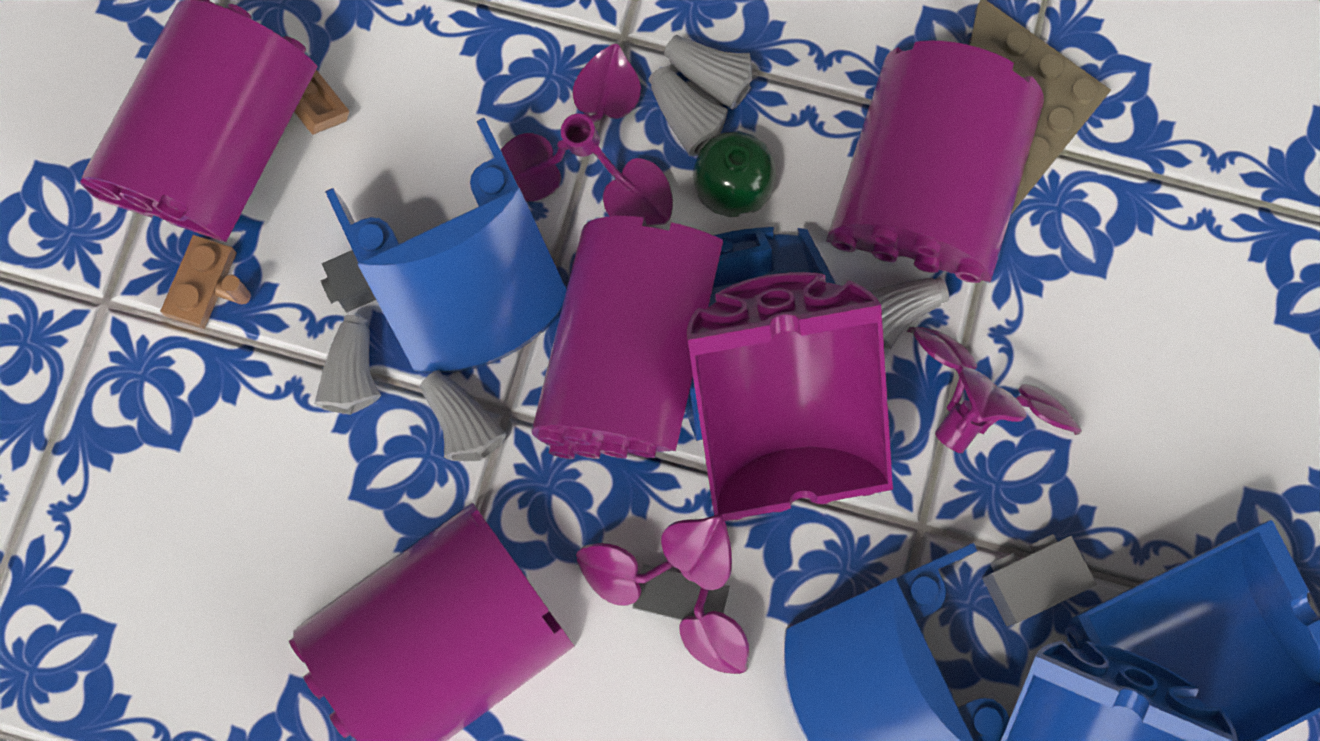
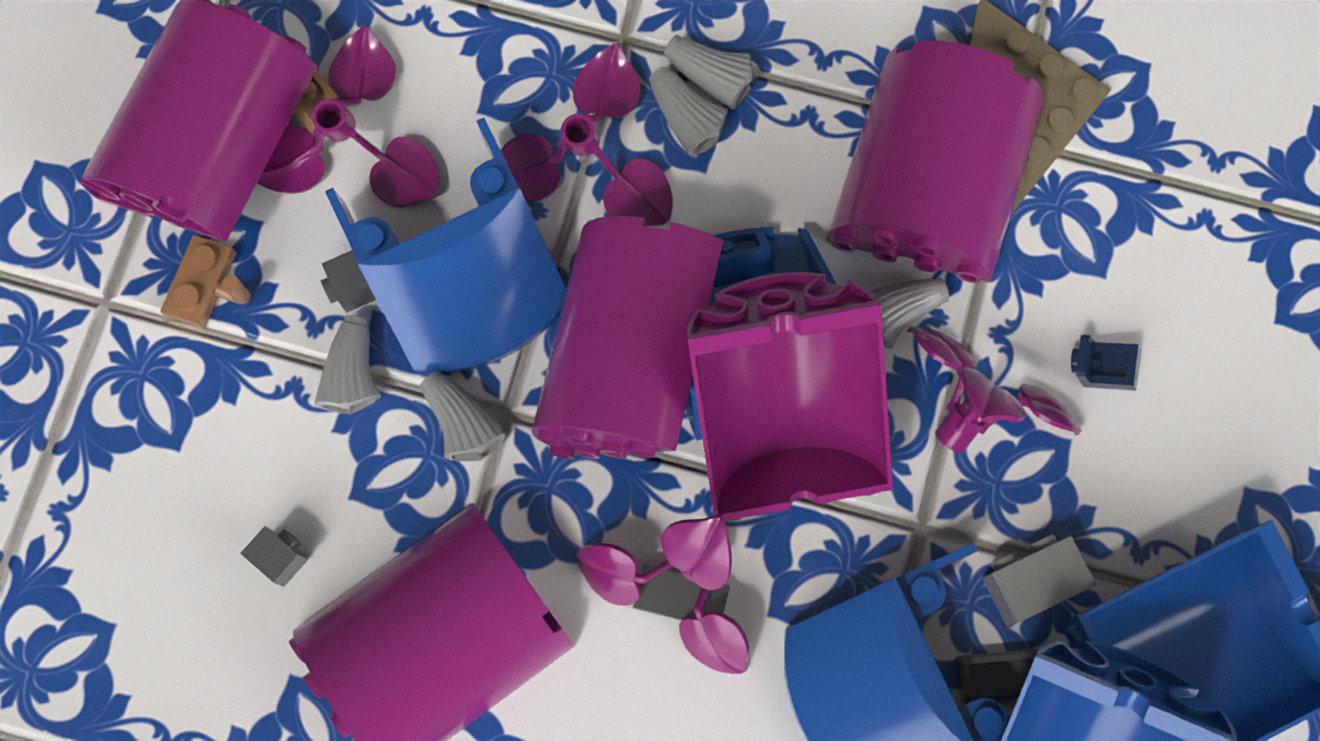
dark green cylinder [693,131,776,218] -> none
none -> dark grey plate [240,526,308,587]
none -> magenta plant [257,26,440,207]
none -> dark grey tile [955,648,1041,702]
none -> dark blue bracket [1071,334,1141,391]

